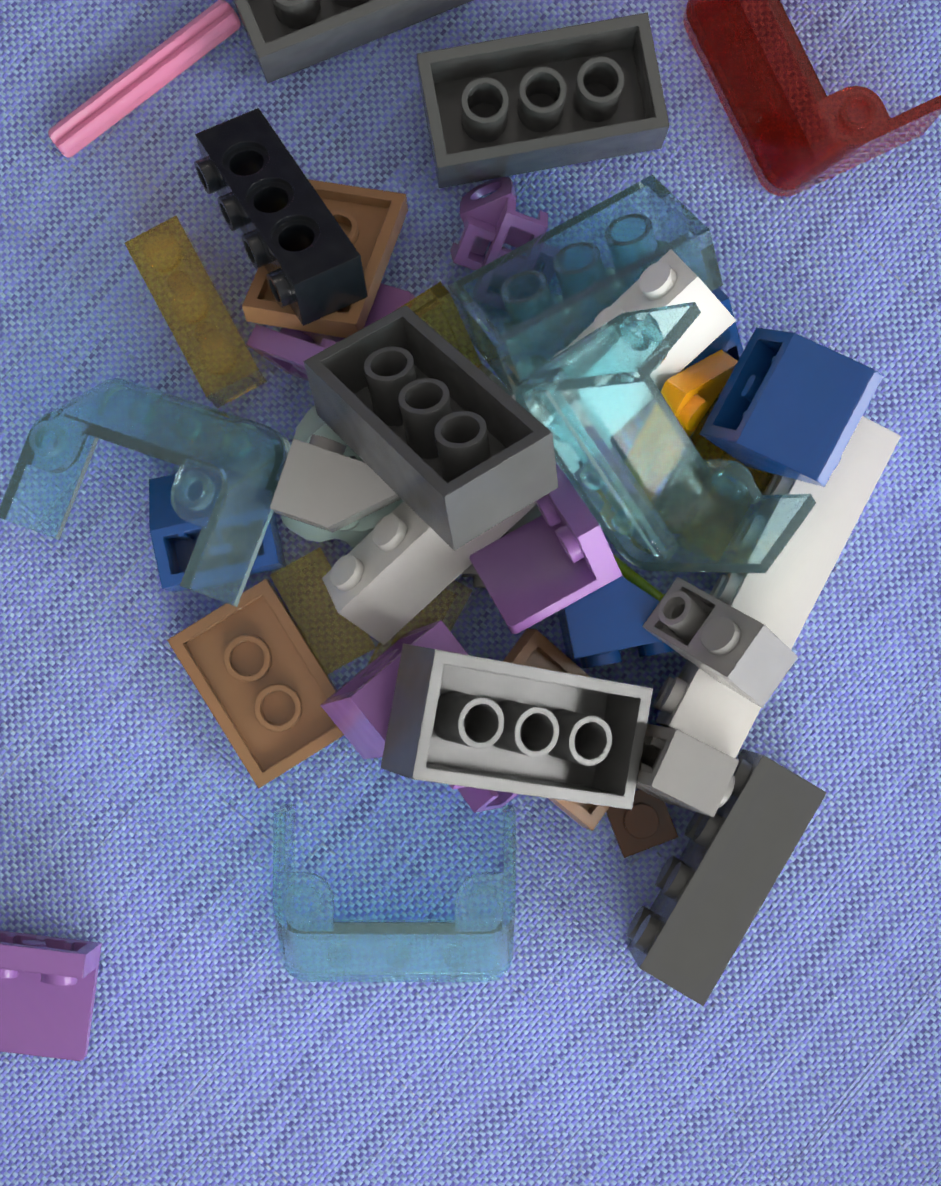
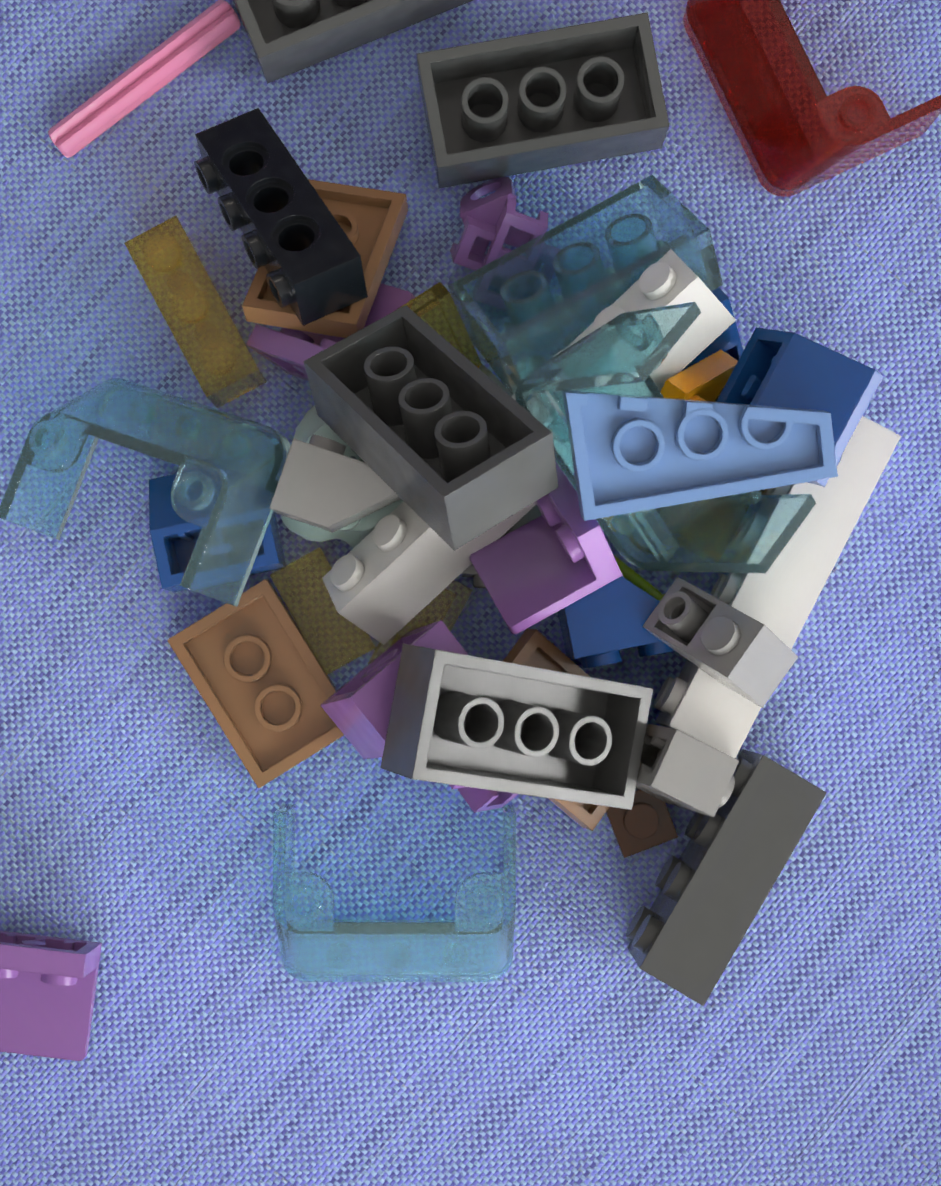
none -> medium blue wing [562,390,838,521]

